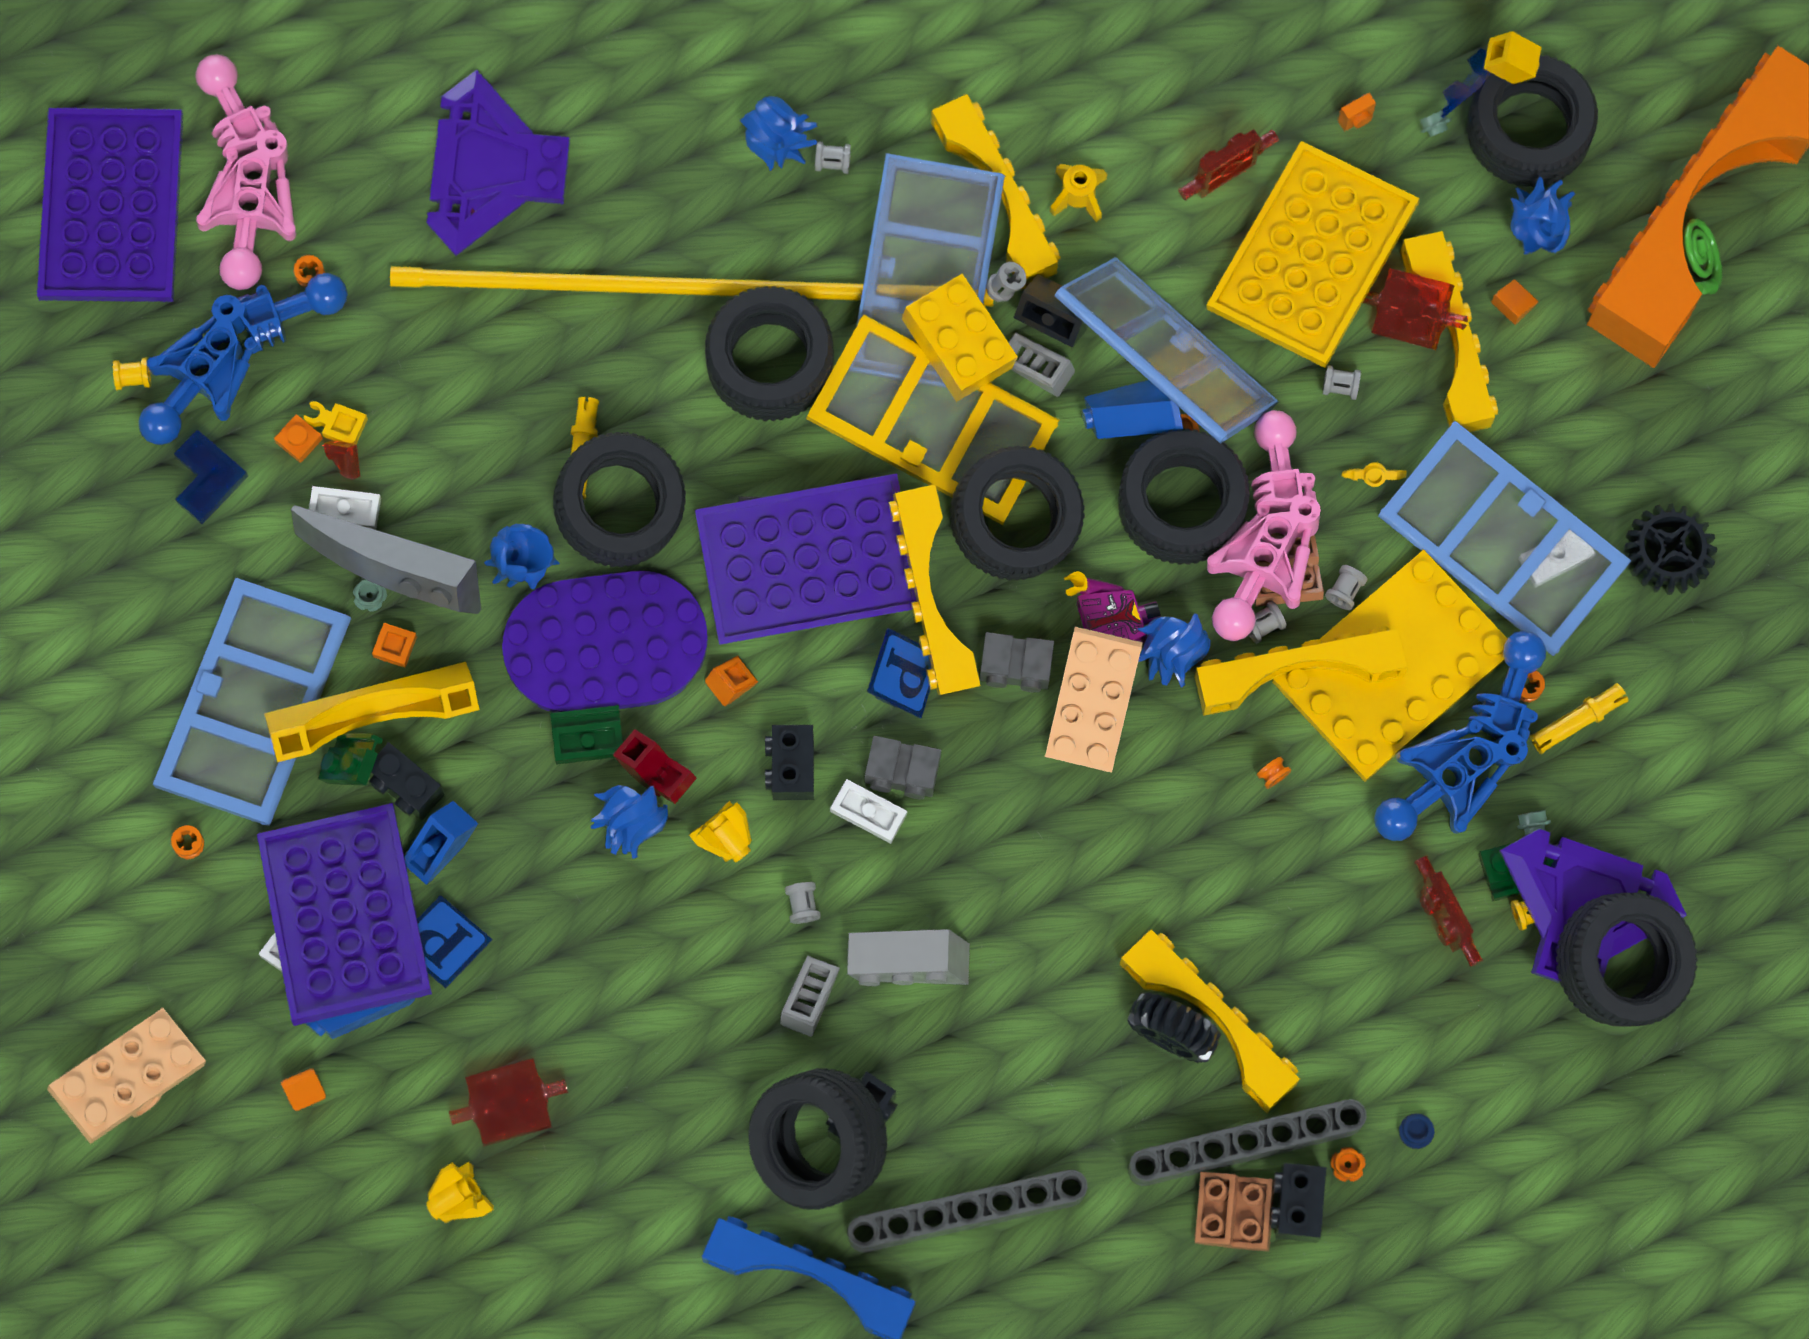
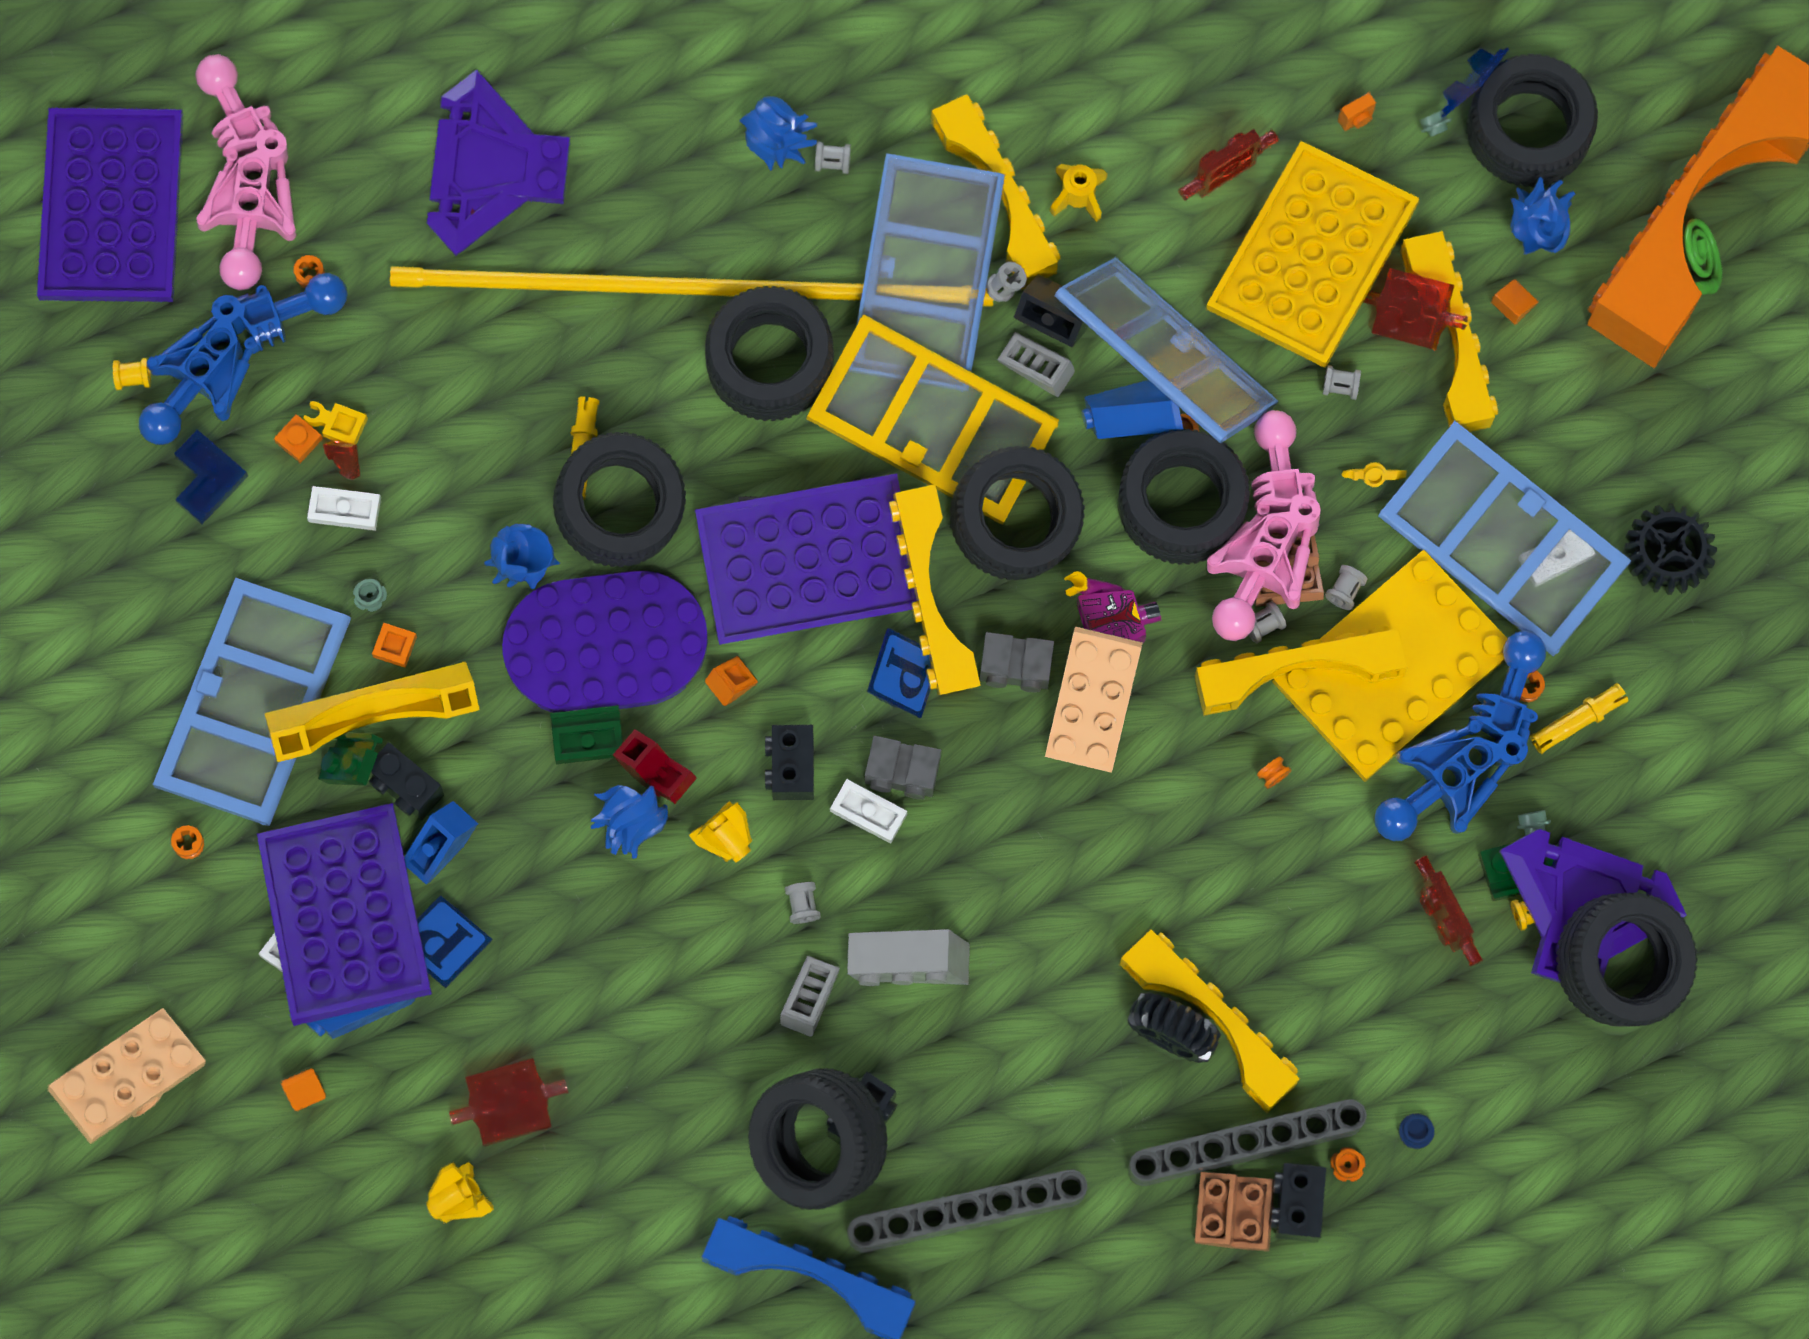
dark grey wedge [291,505,481,614] -> none
yellow brick [902,273,1018,402] -> none
blue hair [1137,614,1210,688] -> none
yellow brick [1484,31,1542,84] -> none

